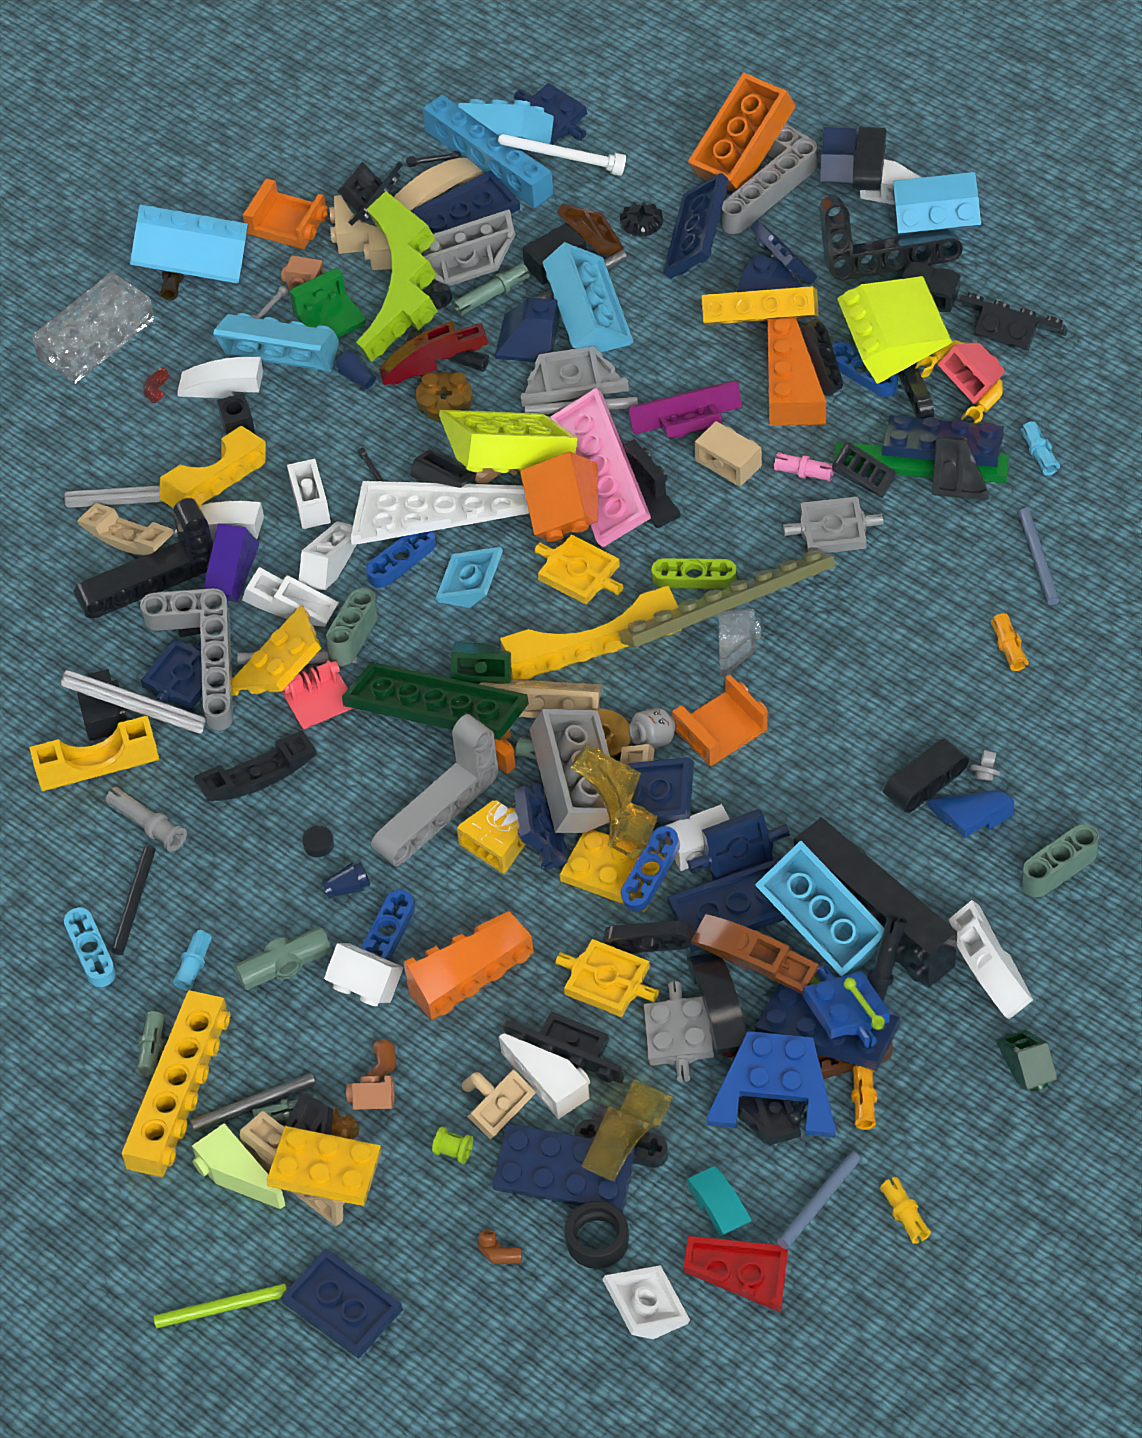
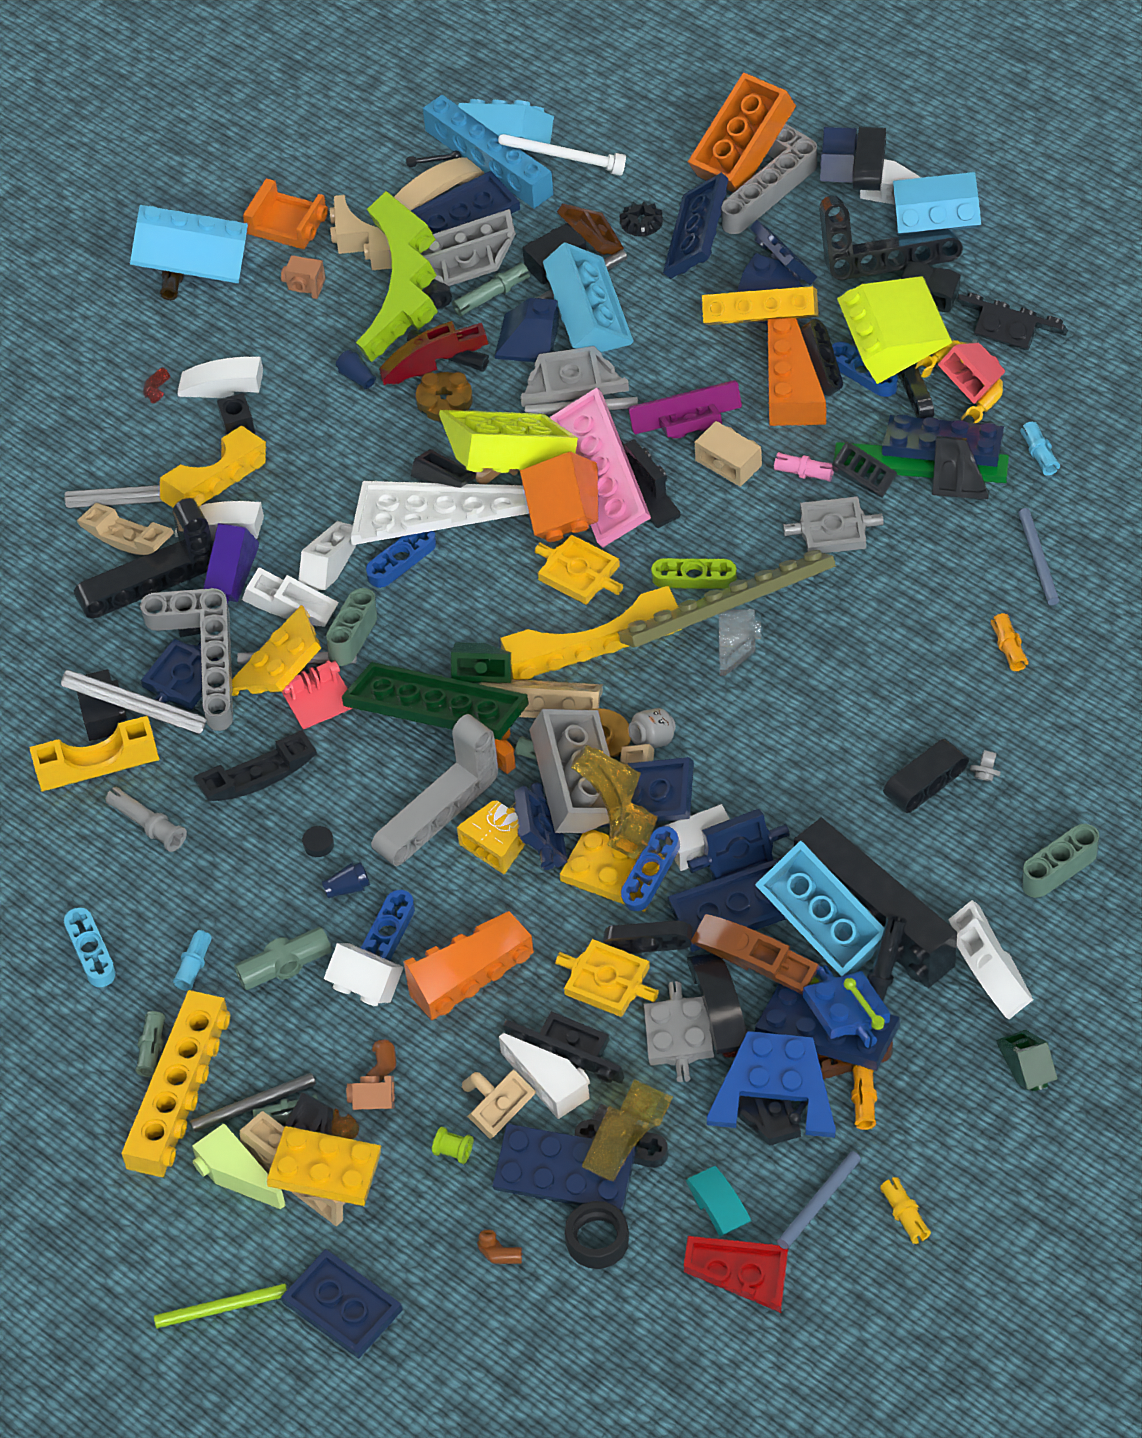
clear brick [32,272,155,384] -> none
black bar [111,845,156,955] -> none
medium azure slope [213,313,339,372] -> none
light grey hinge [252,286,289,319] -> none
white brick [287,459,331,529] -> none
green bracket [289,268,366,338] -> none
black bracket [337,161,403,226] -> none
black hinge [358,447,387,482] -> none
medium azure slope [435,547,503,608] -> none
dark blue plate [514,83,588,145] -> none
white slope [602,1265,690,1339] -> none
orange panel [672,674,768,767] -> none
blue slope [928,790,1014,838] -> none

